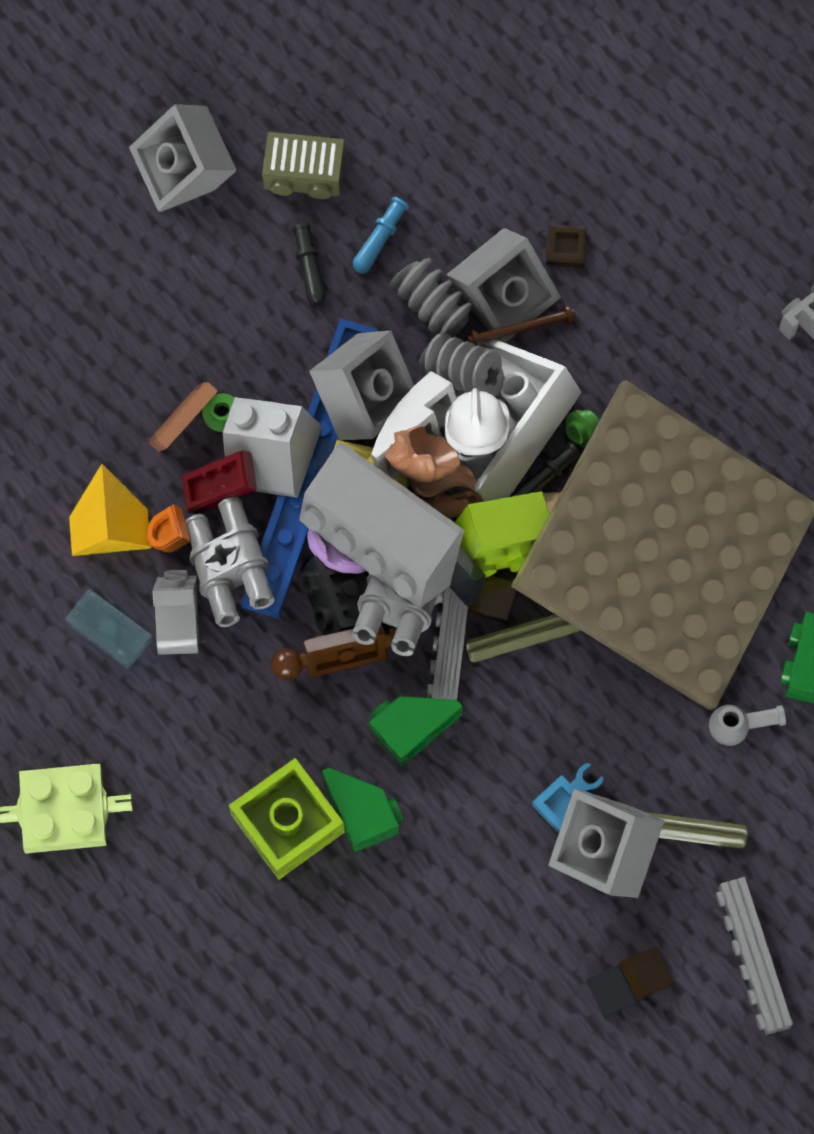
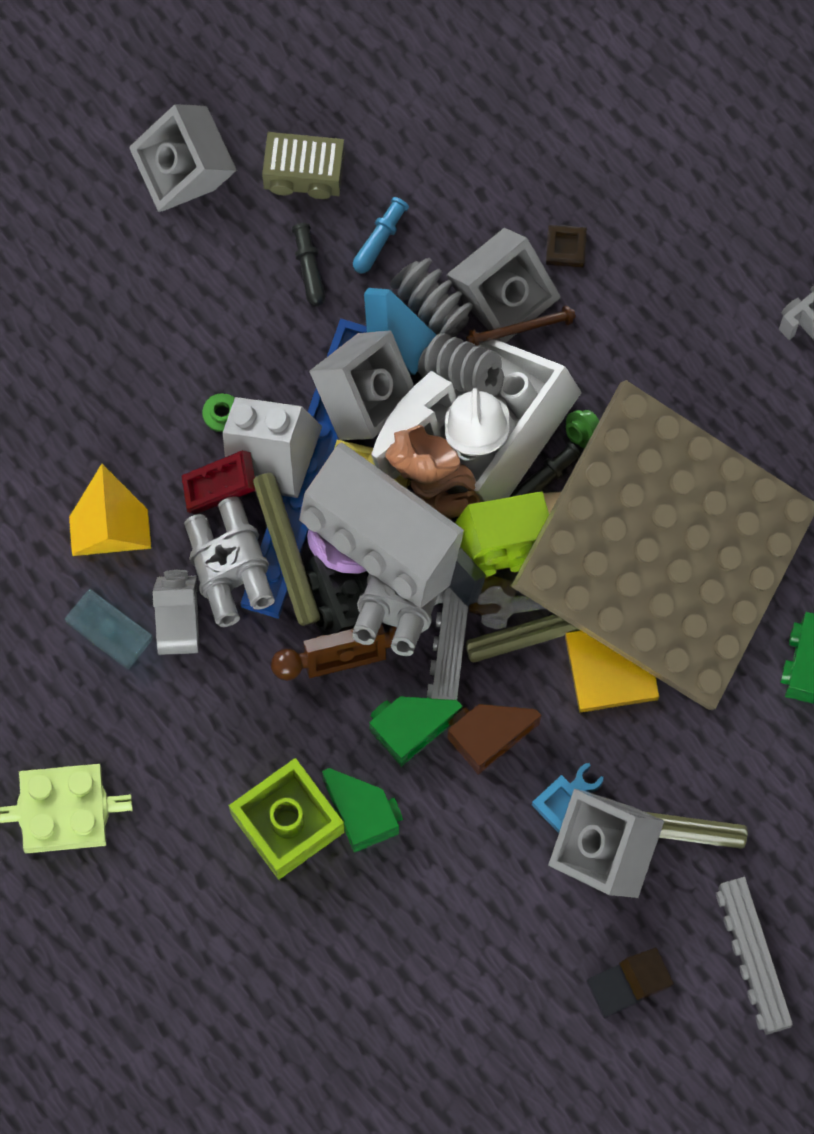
orange tile [147,504,191,553] -> none
nougat tile [149,382,218,452] -> none
light grey bar [709,705,786,746] -> none
none -> olive axle [253,473,320,626]
none -> dark azure slope [364,288,436,375]
none -> reddish brown slope [447,704,541,775]
none -> clear bar [478,586,546,629]
none -> yellow tile [565,630,659,713]

